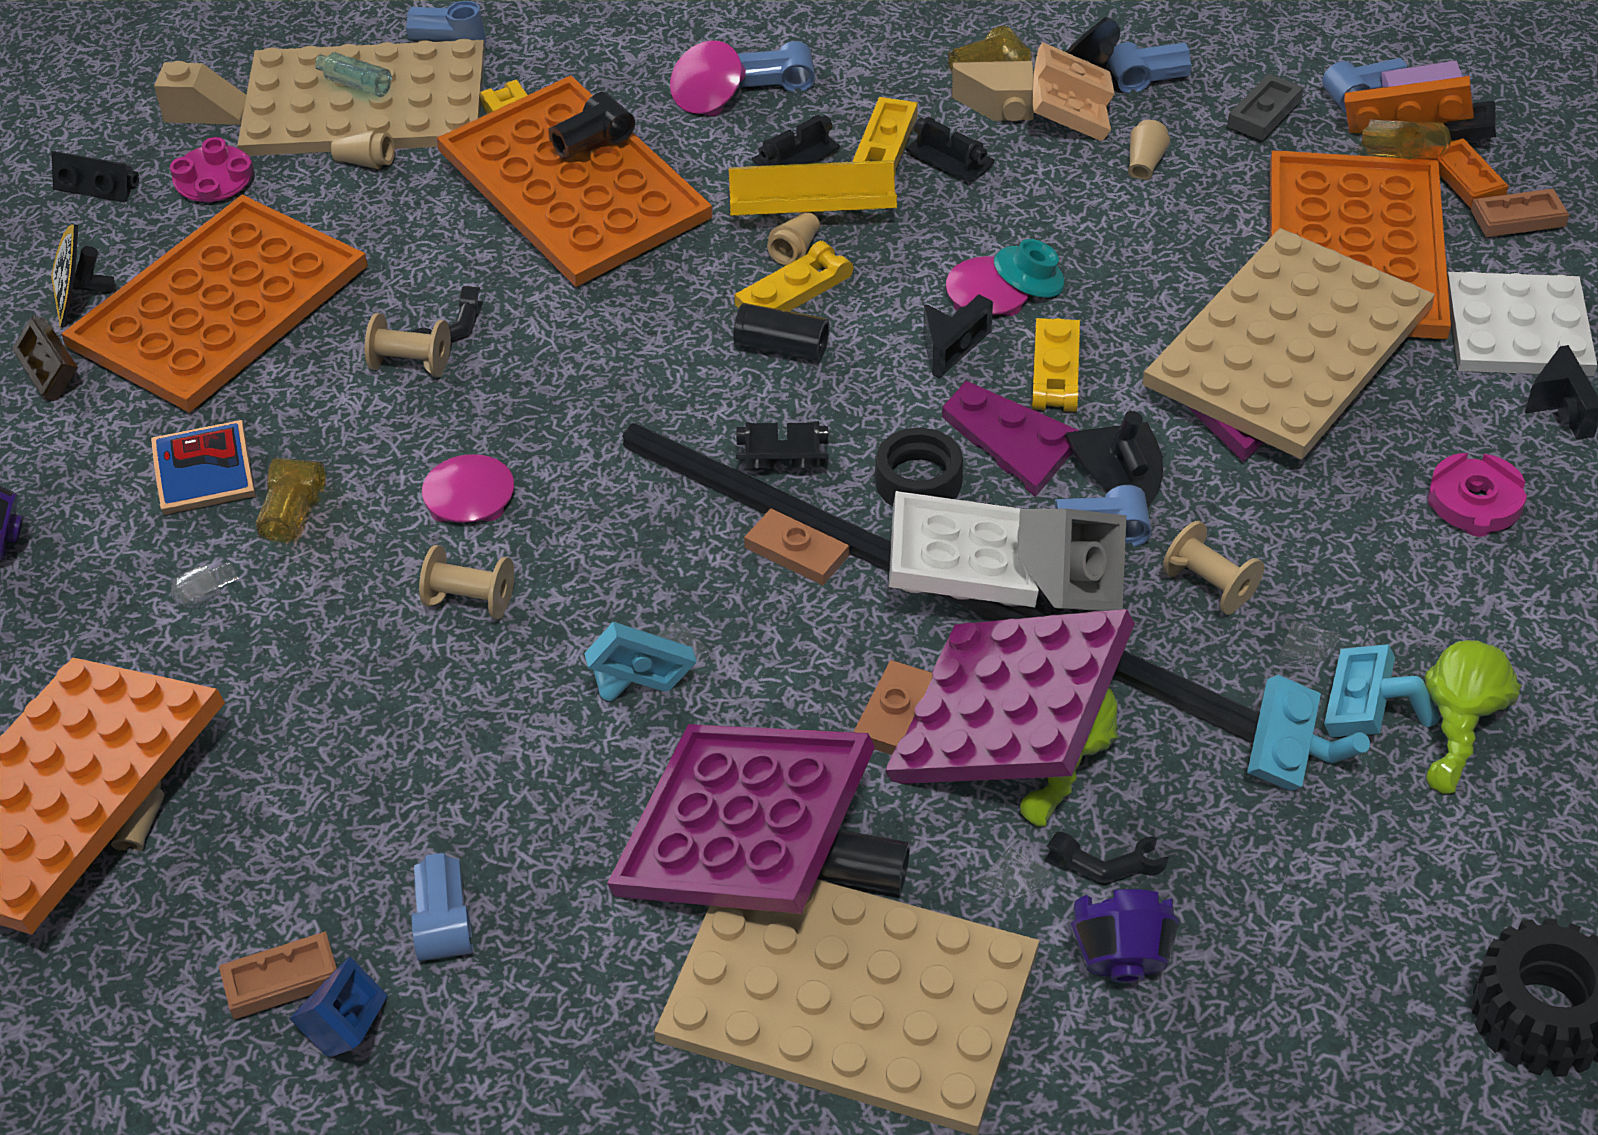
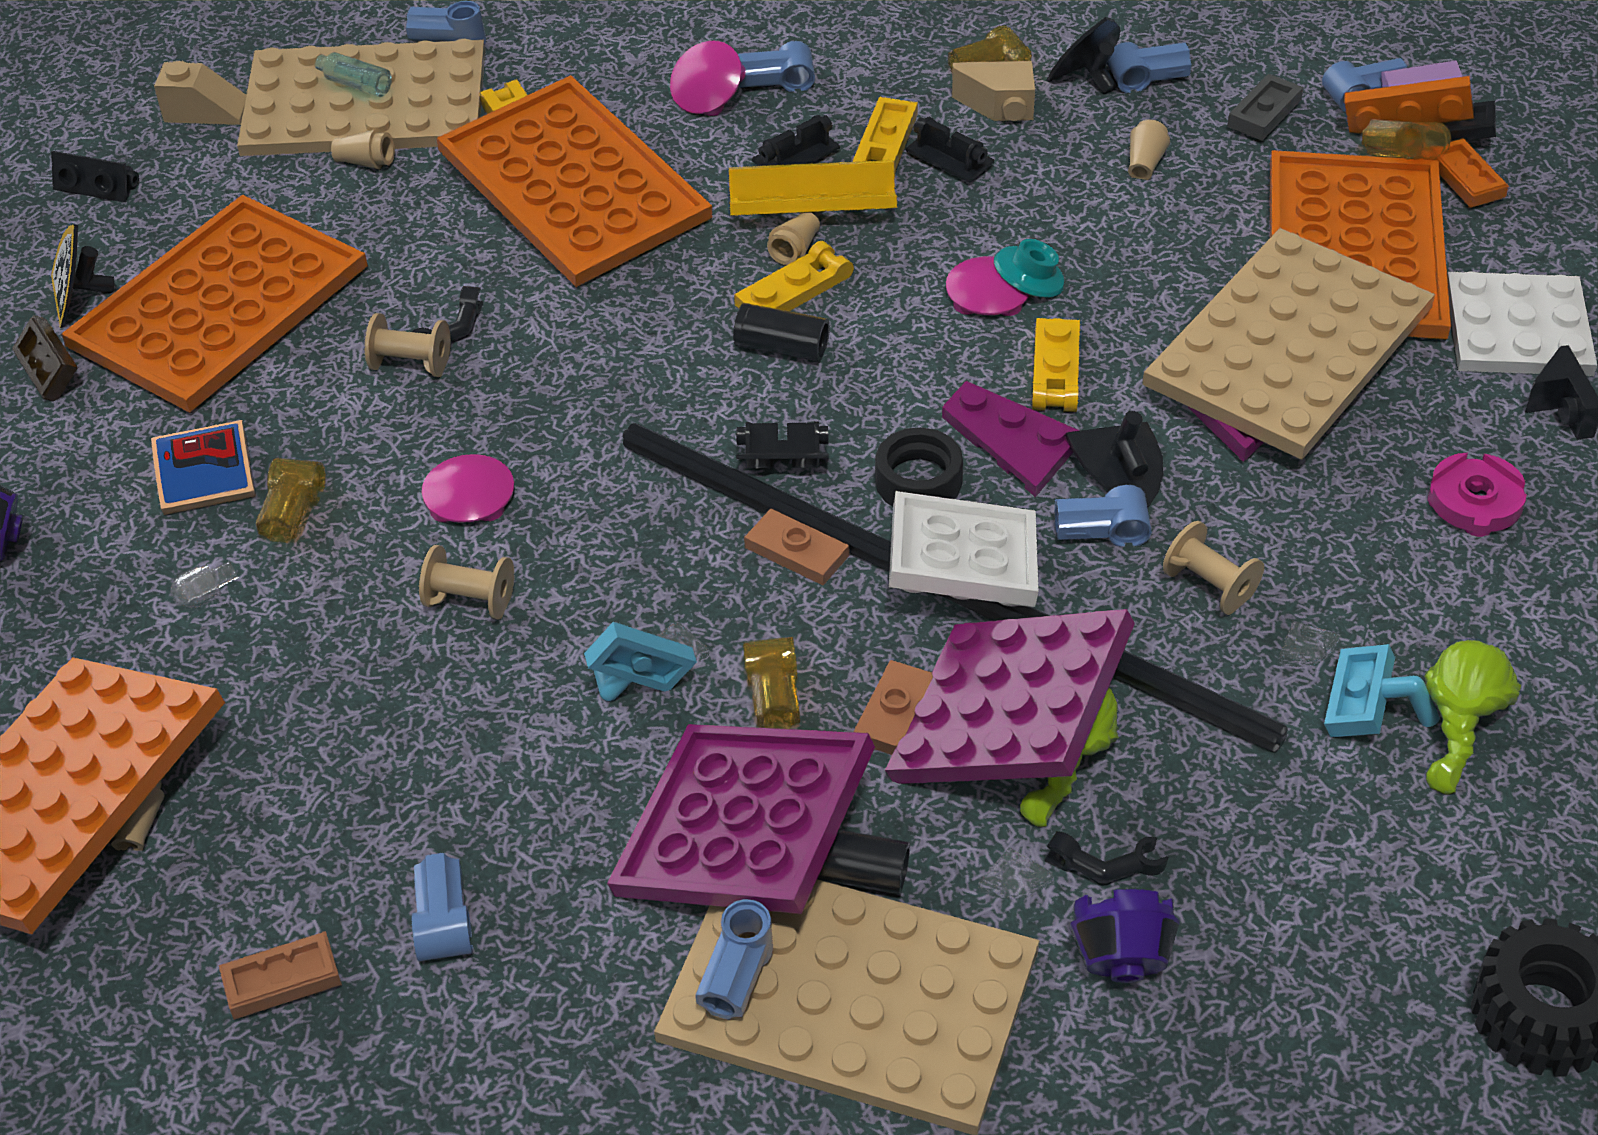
dark pink dish [170,137,253,202] -> none
blue slope [289,957,388,1058] -> none
black piece [548,92,636,160] -> none
black slope [923,294,993,379] -> none
light grey slope [1017,508,1126,611] -> none
light nougat slope [1033,42,1115,141] -> none
medium azure plate [1247,675,1370,790] -> none
nougat plate [1471,189,1569,237] -> none
none -> medium blue piece [695,899,773,1020]
none -> clear yellow piece [743,636,800,729]

